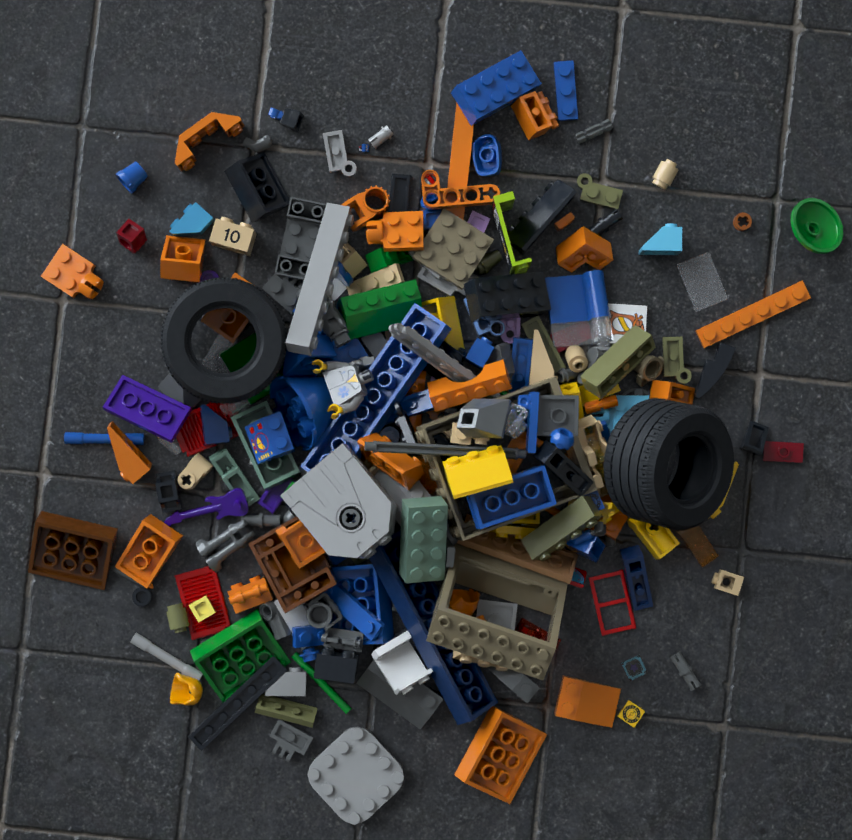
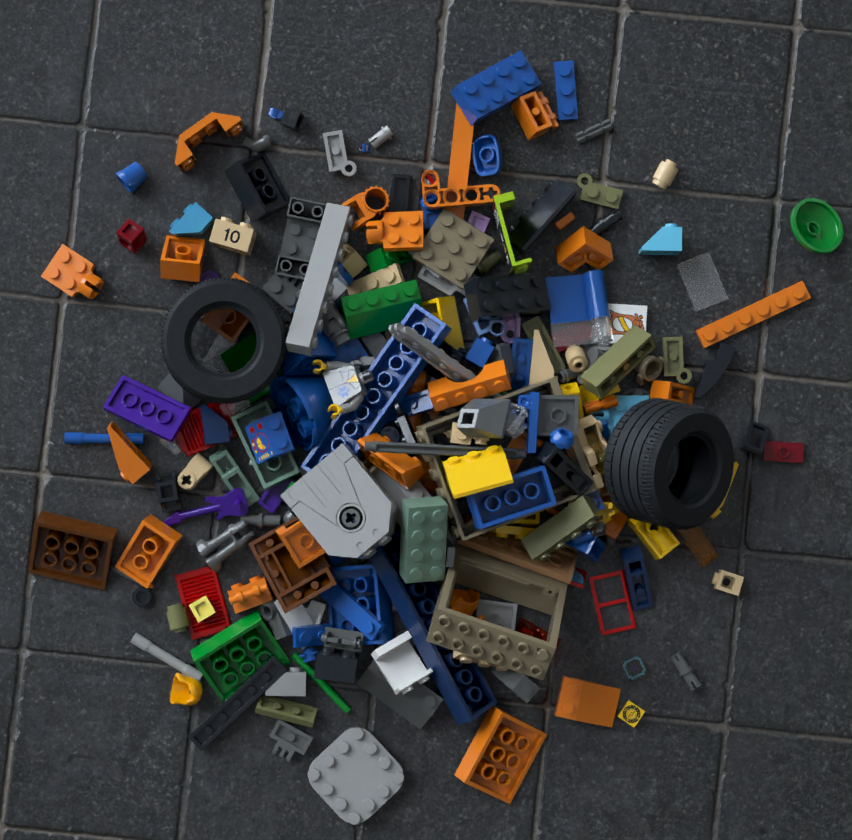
dark grey piece [307,593,342,630] -> none
dark orange bush [733,212,752,231] -> none

